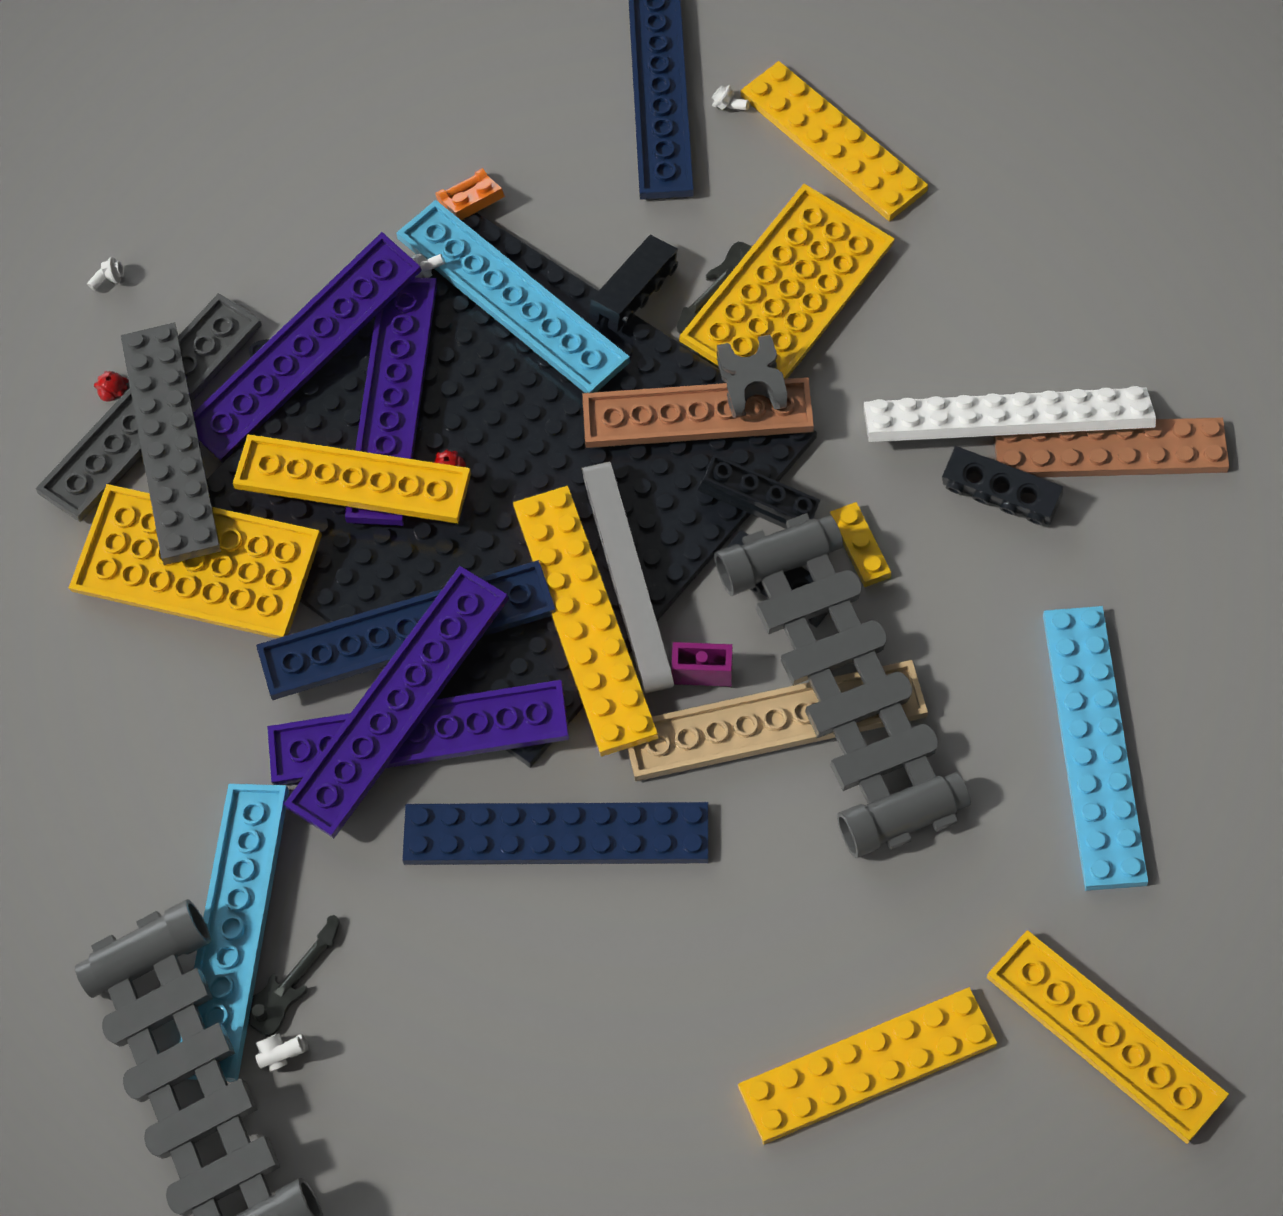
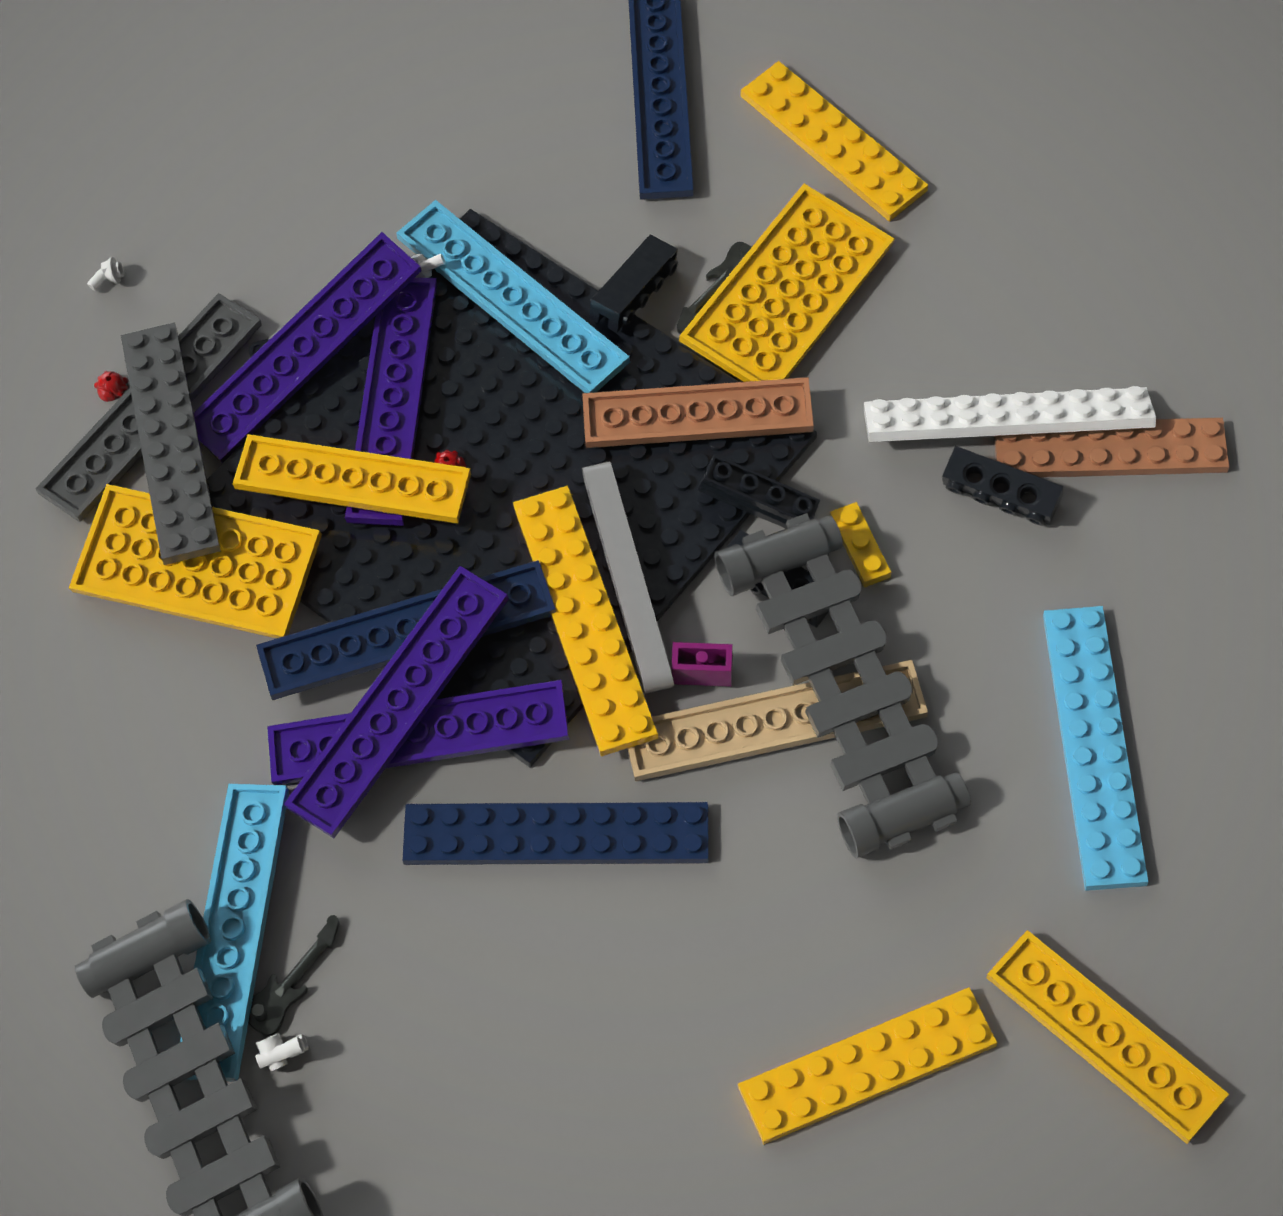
orange plate [435,168,505,220] -> none
white plate [712,85,750,110] -> none
dark grey piece [717,335,787,418] -> none

